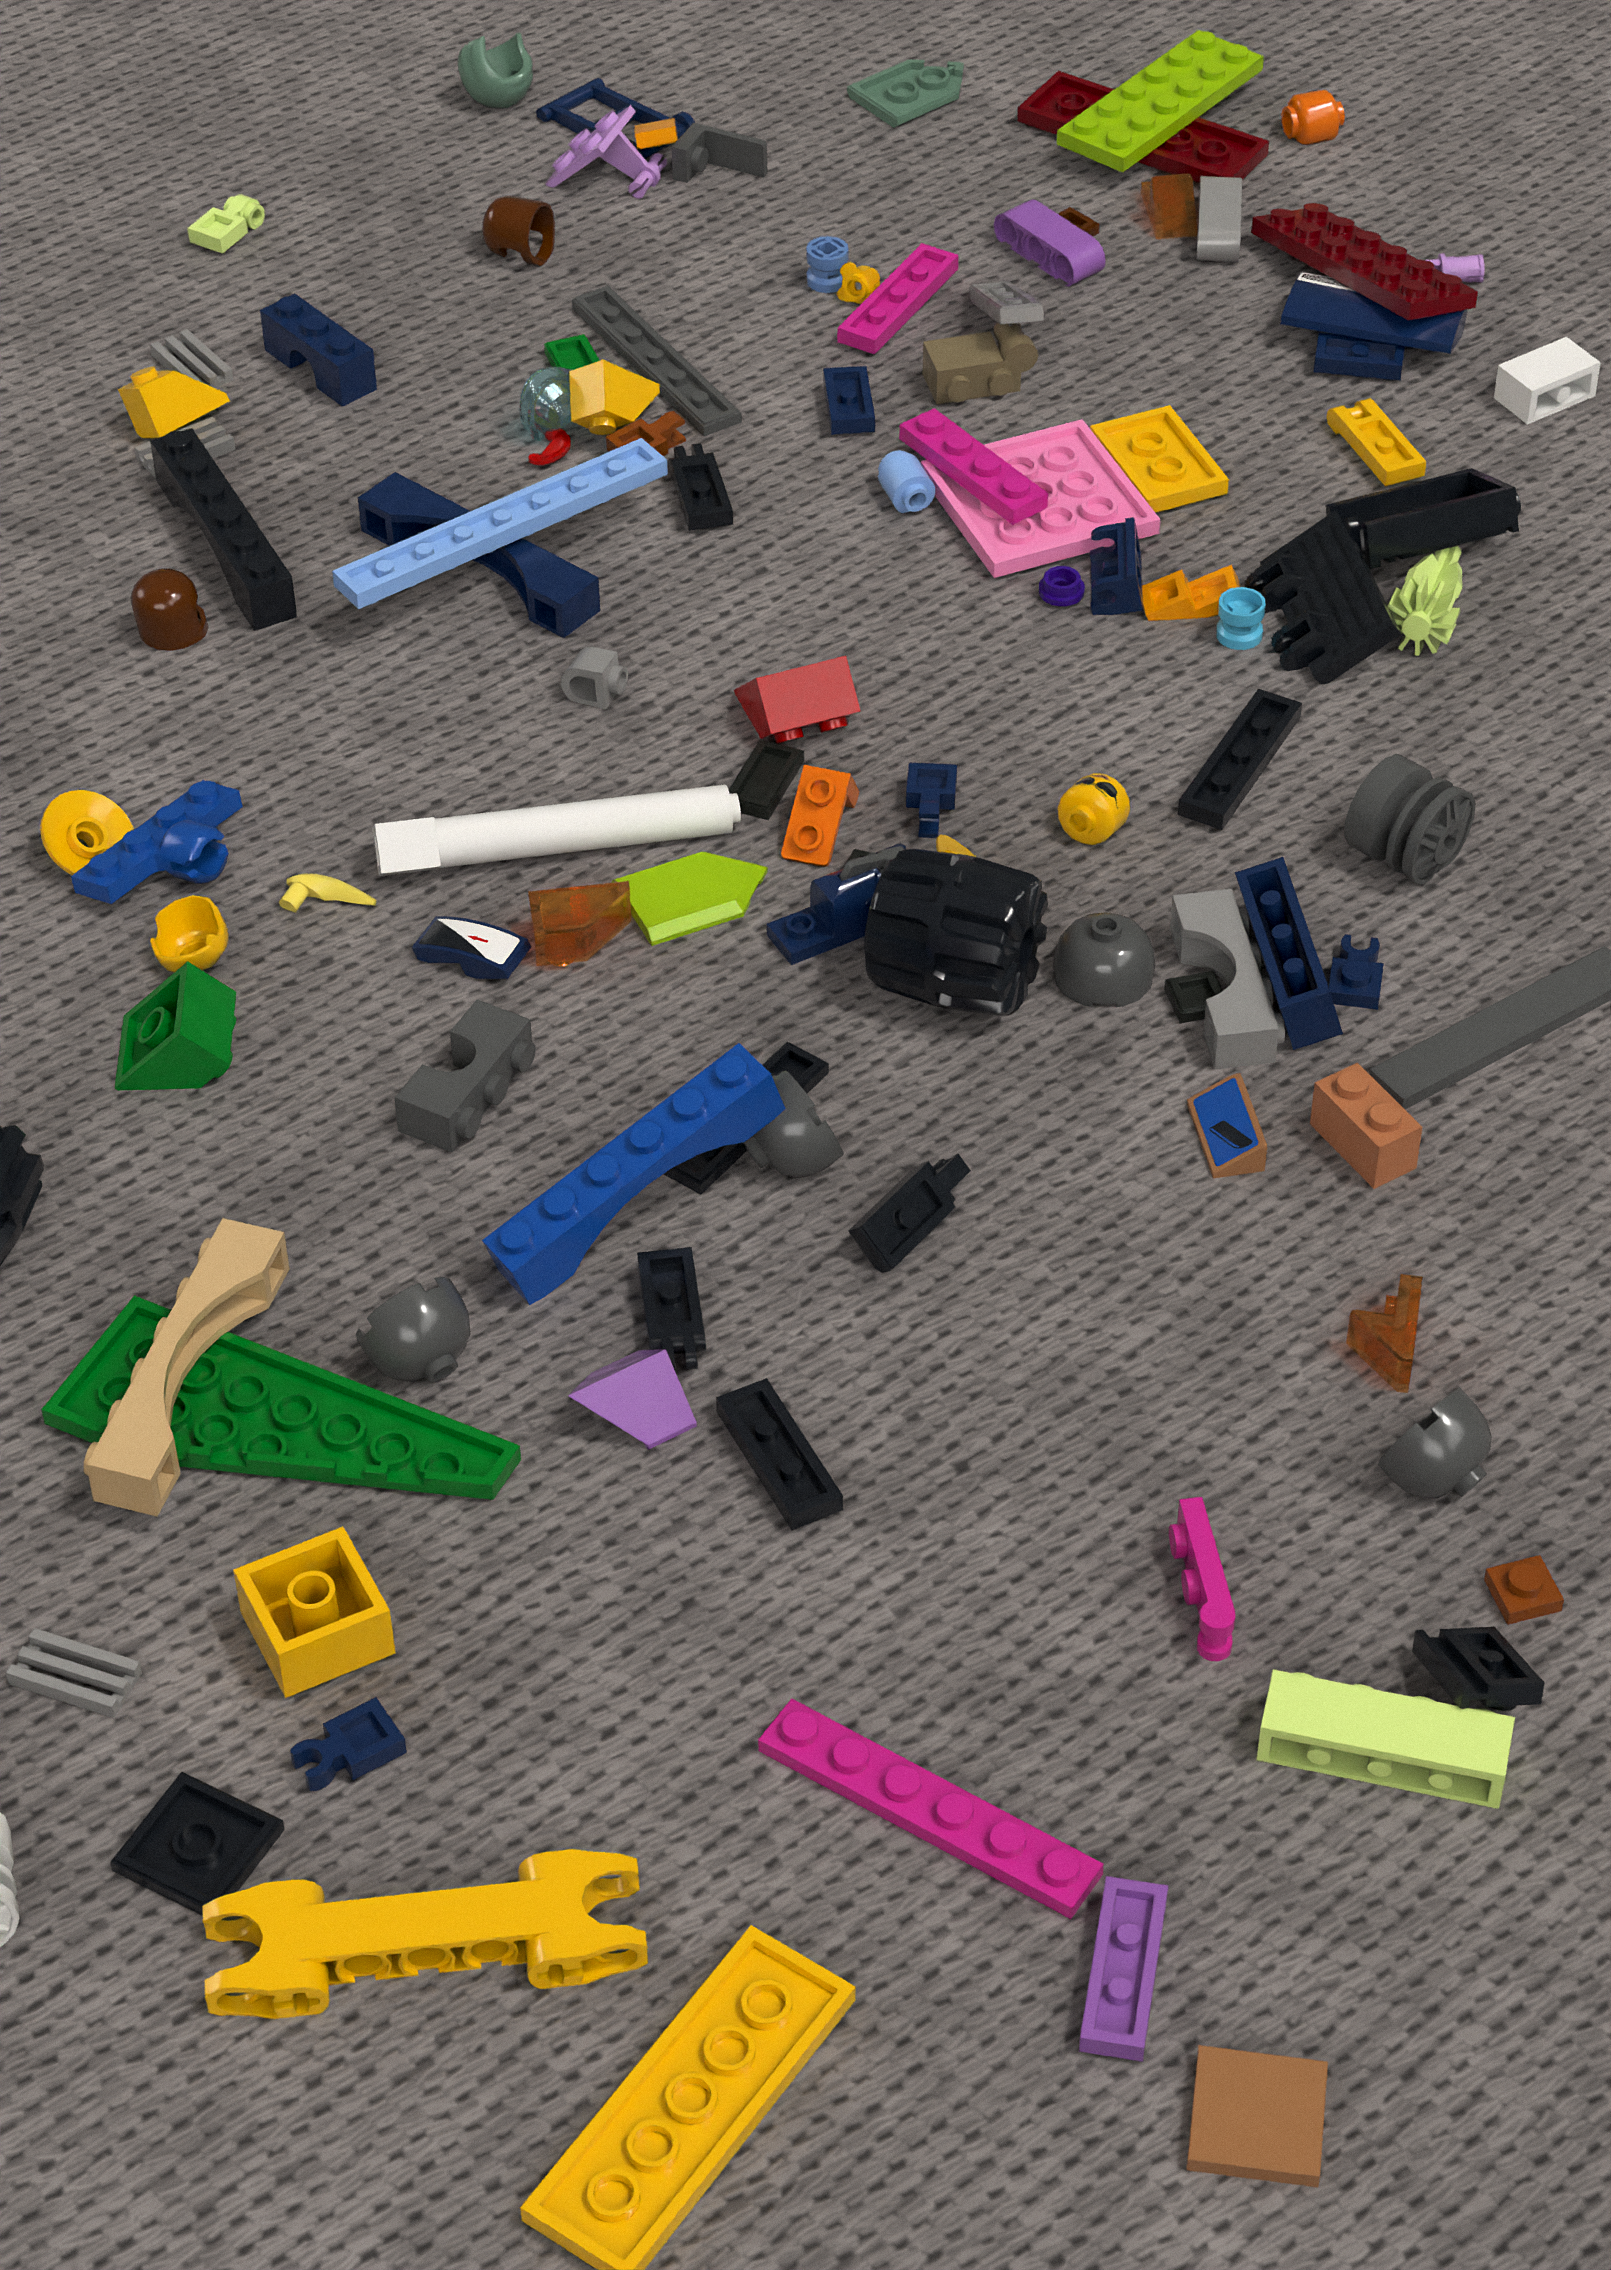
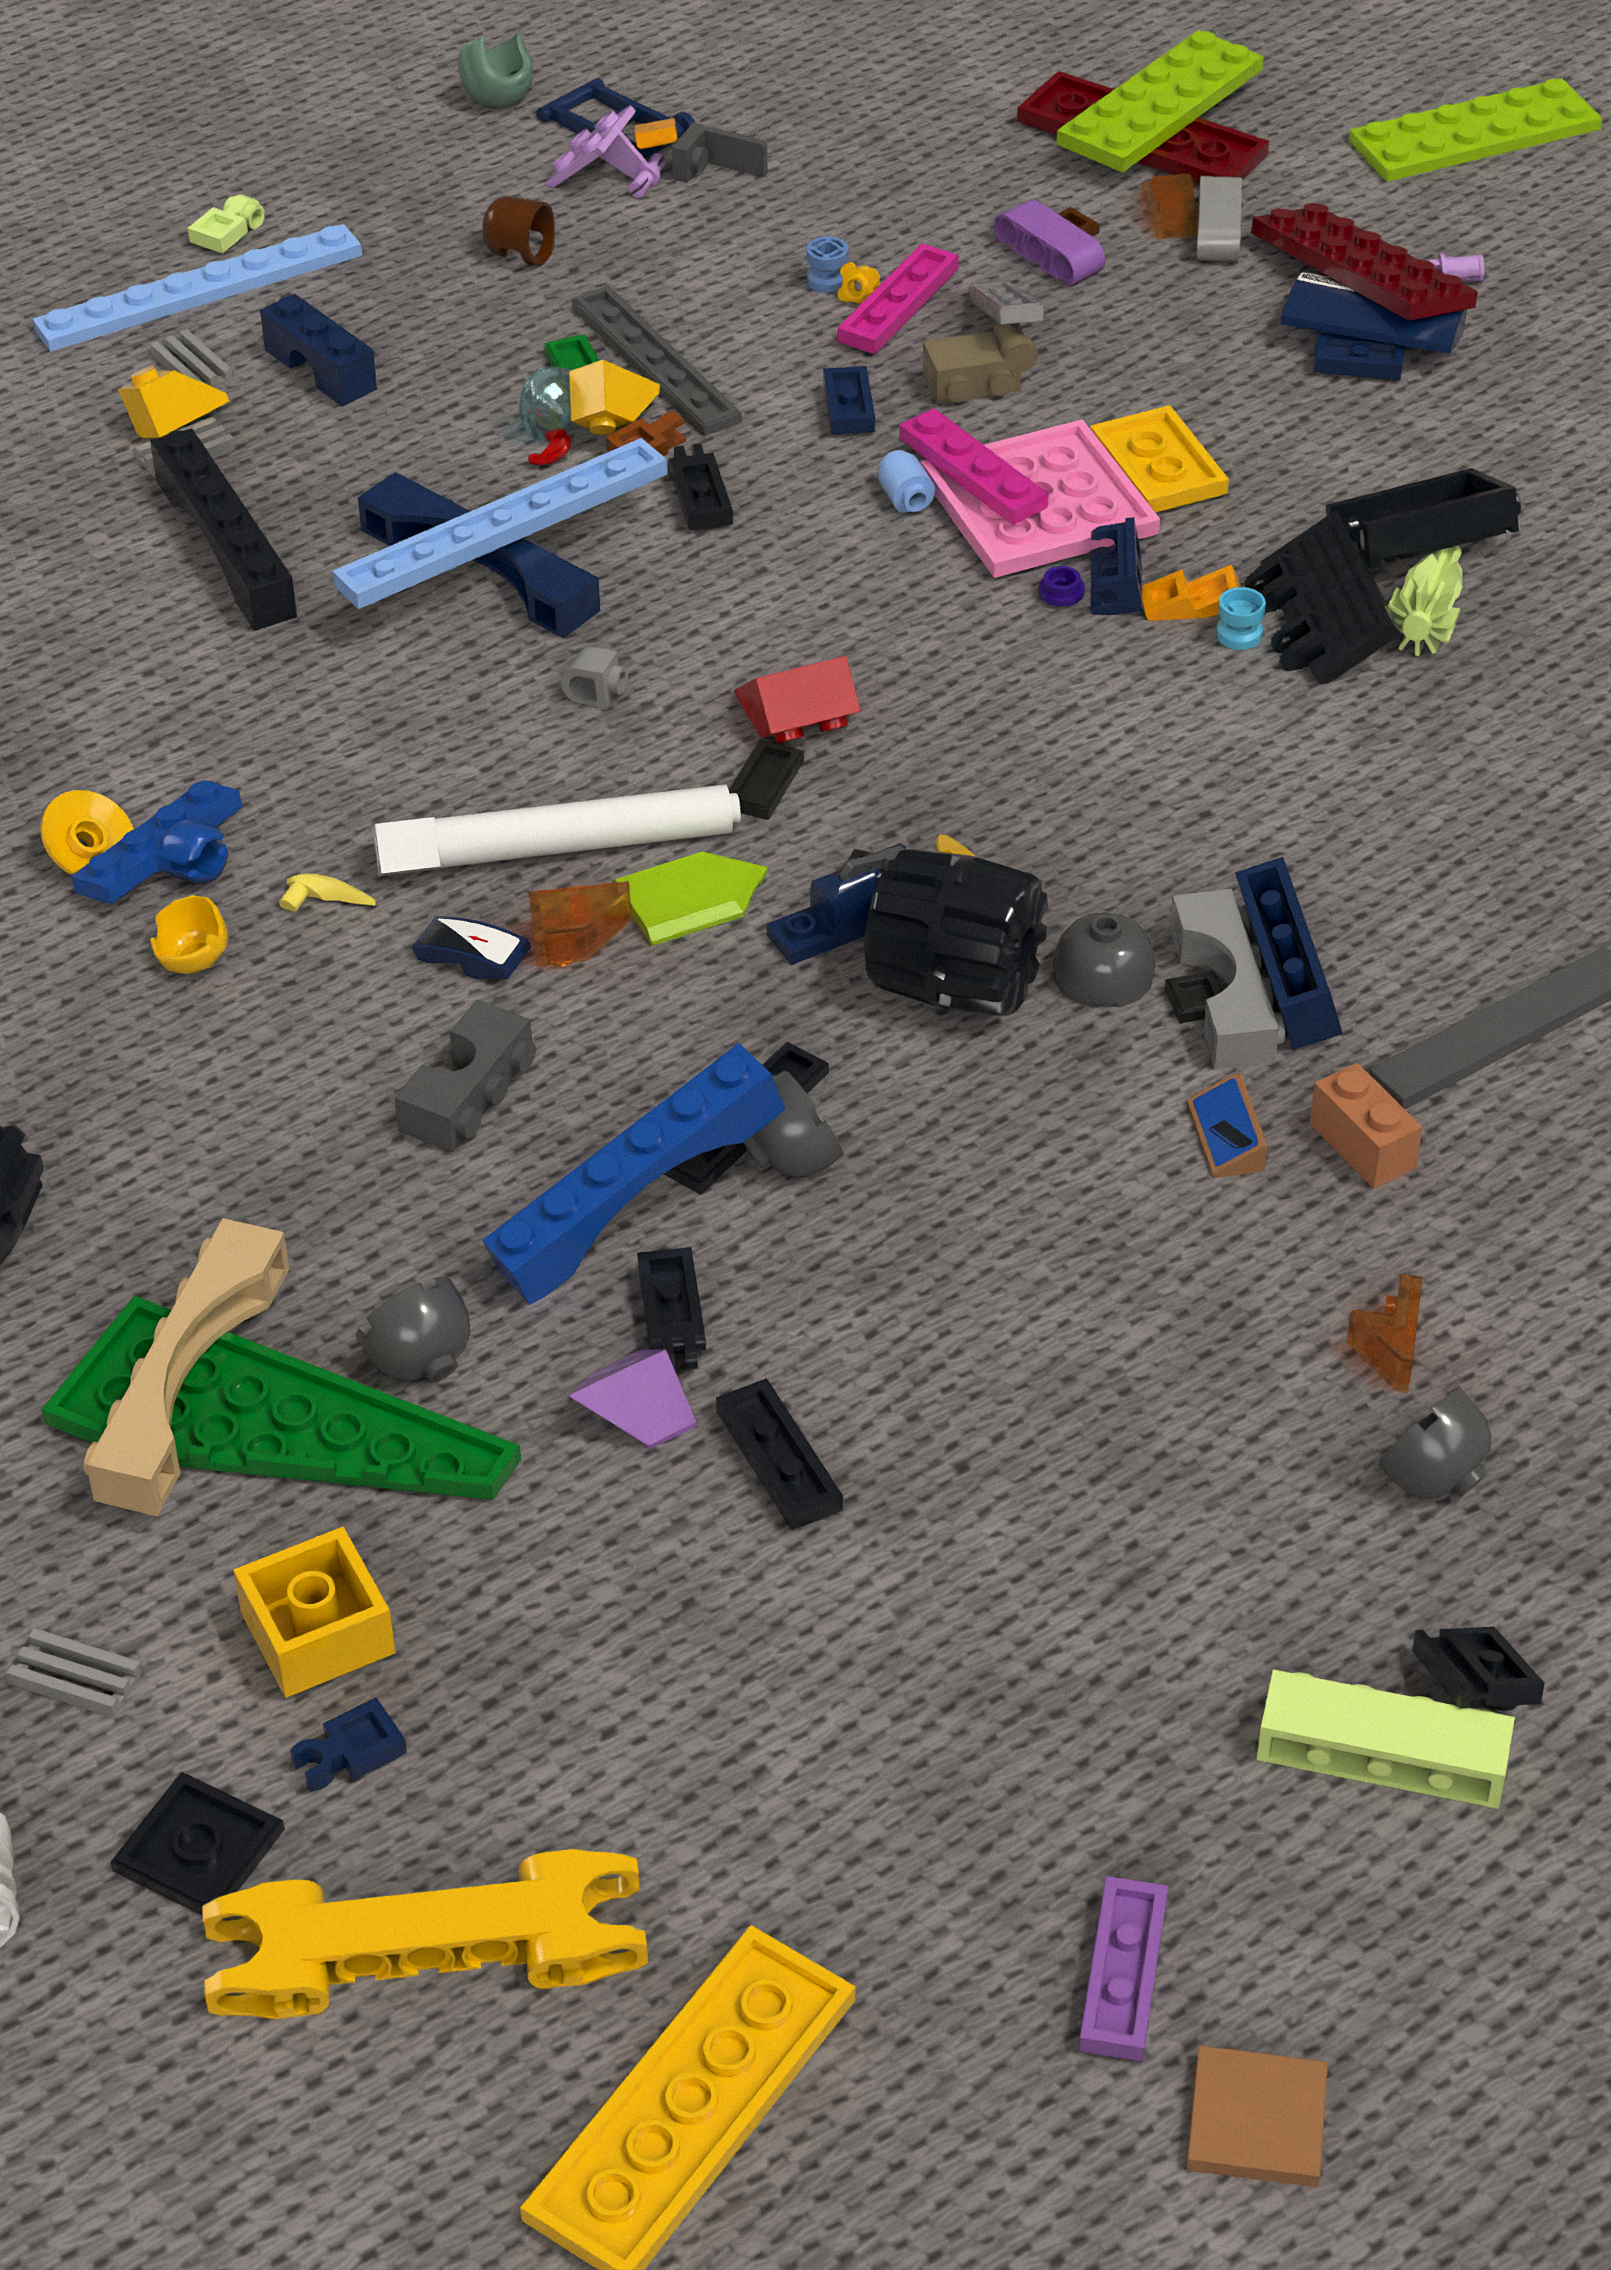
green slope [114,961,237,1091] -> none
reddish brown helmet [130,568,209,651] -> none
dark pink plate [758,1698,1104,1919] -> none
orange bracket [781,765,859,867] -> none
sand green tile [847,59,964,128] -> none
black hinge [848,1154,971,1273] -> none
dark blue plate [906,762,957,838] -> none
yellow head [1058,773,1130,845] -> none
dark pink plate [1169,1497,1236,1661] -> none
black plate [1178,689,1302,830] -> none
orange head [1281,90,1345,144] -> none
yellow plate [1327,398,1426,487] -> none
dark blue plate [1329,934,1384,1010] -> none
dark grey wheel [1344,754,1476,885] -> none
dark orange plate [1484,1555,1564,1625] -> none
white brick [1494,337,1600,424] -> none
none -> light blue plate [32,224,362,352]
none -> lime plate [1348,78,1603,182]

